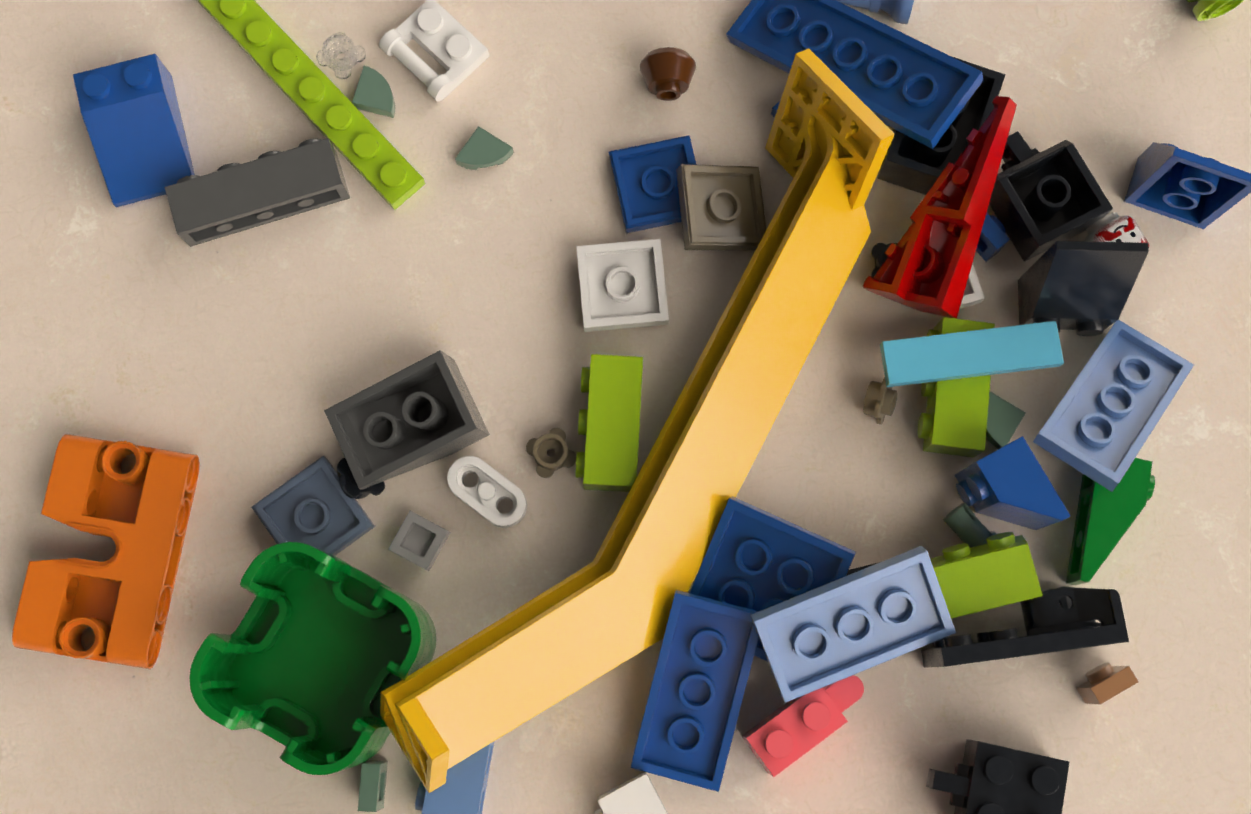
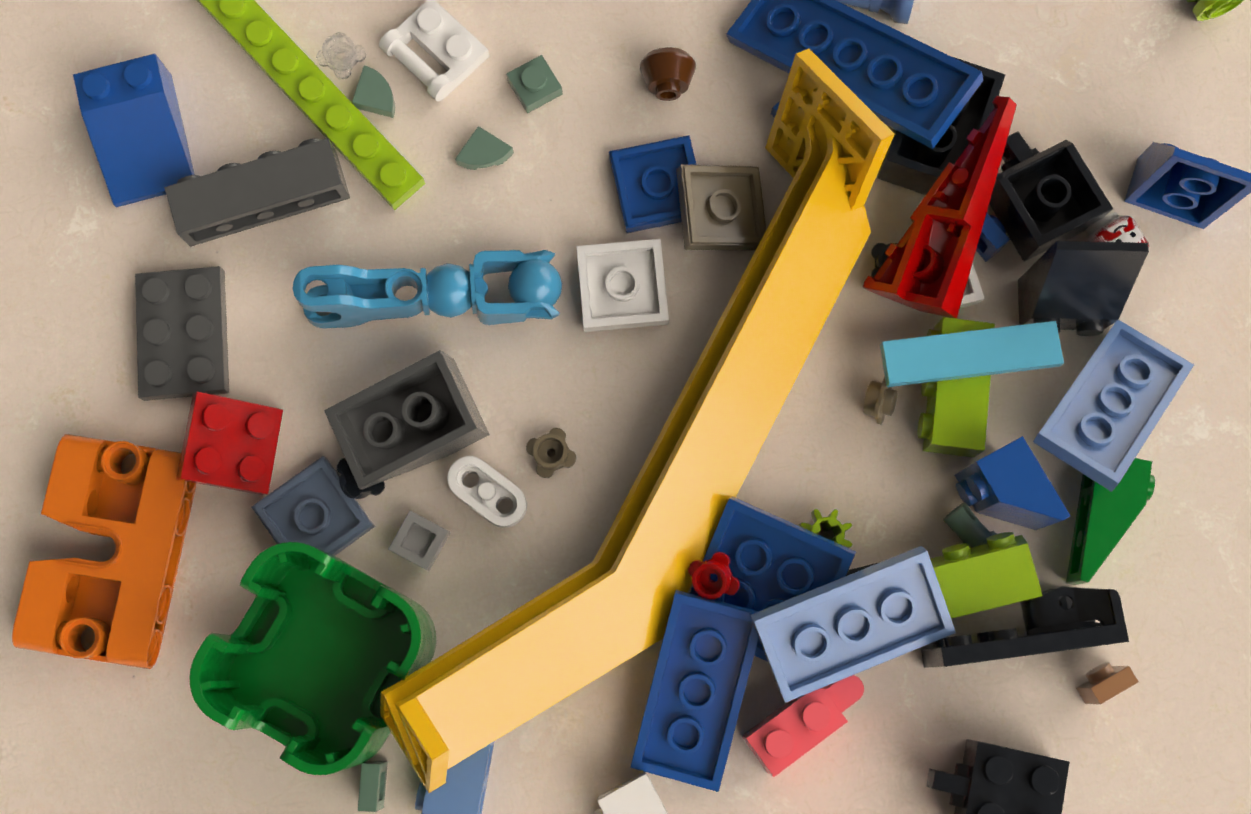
lime brick [576,354,643,492] -> none
sand green tile [986,392,1026,449] -> none
none -> dark grey plate [135,266,229,401]
none -> red plate [176,391,283,495]
none -> dark azure piece [292,250,562,329]
none -> sand green plate [506,55,563,114]
none -> red plate [688,552,740,600]
none -> lime gear [799,509,853,548]

